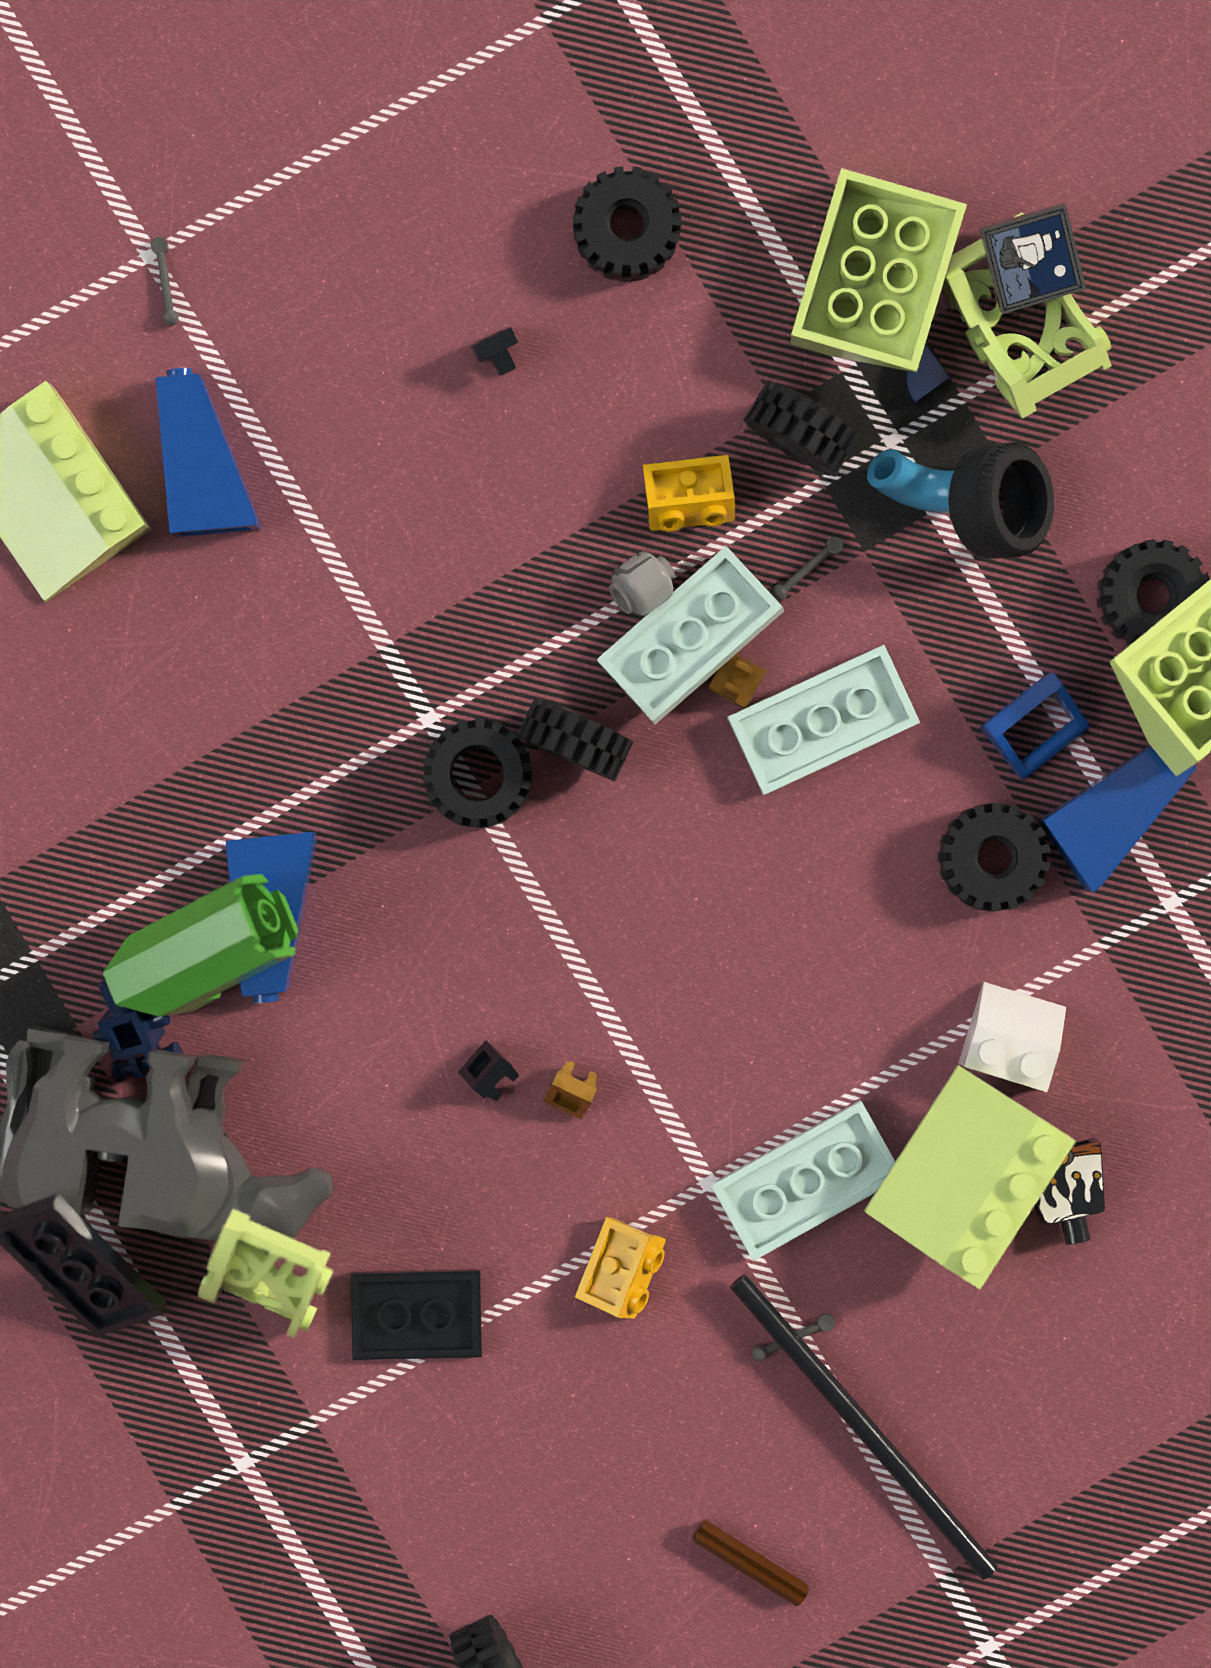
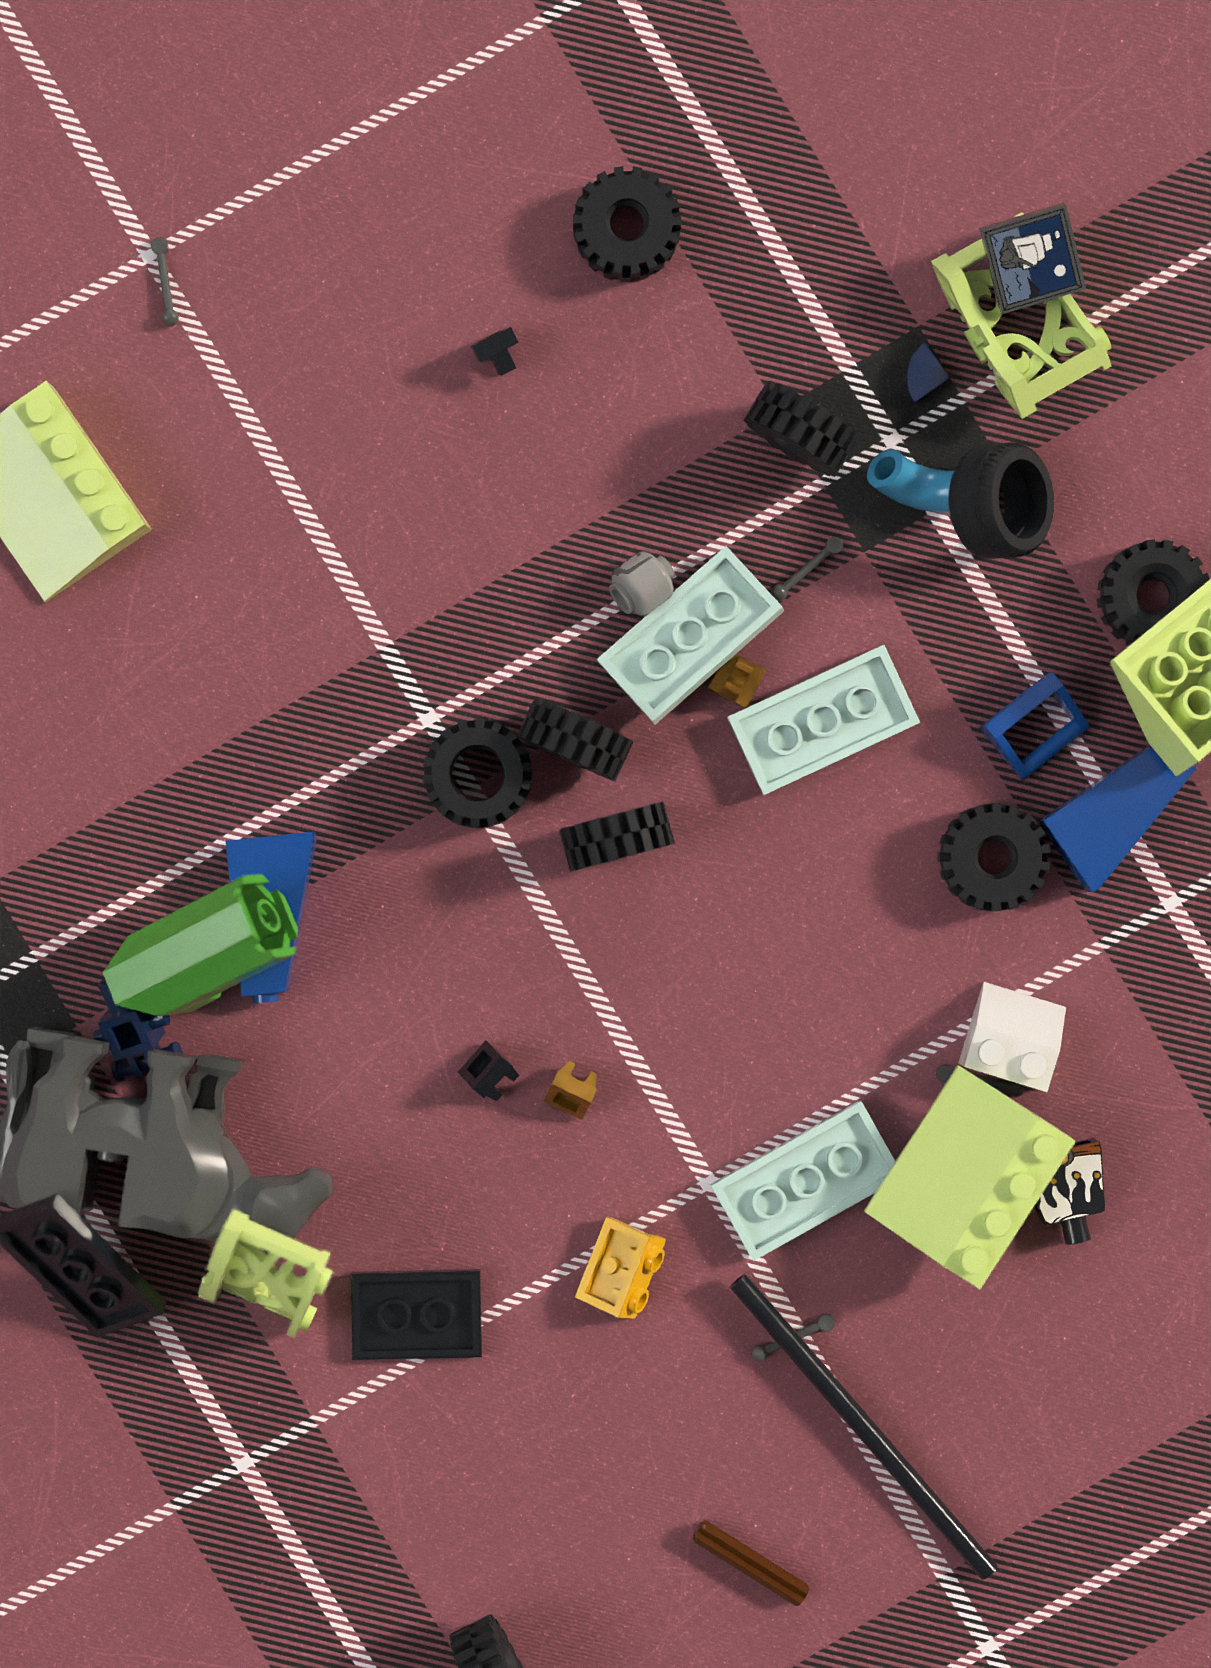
blue slope [156,368,261,537] -> none
yellow bracket [643,455,735,532] -> none
yellowish green slope [791,168,967,373] -> none
none -> black tyre [559,801,675,871]
none -> dark grey hinge [936,1065,1025,1097]

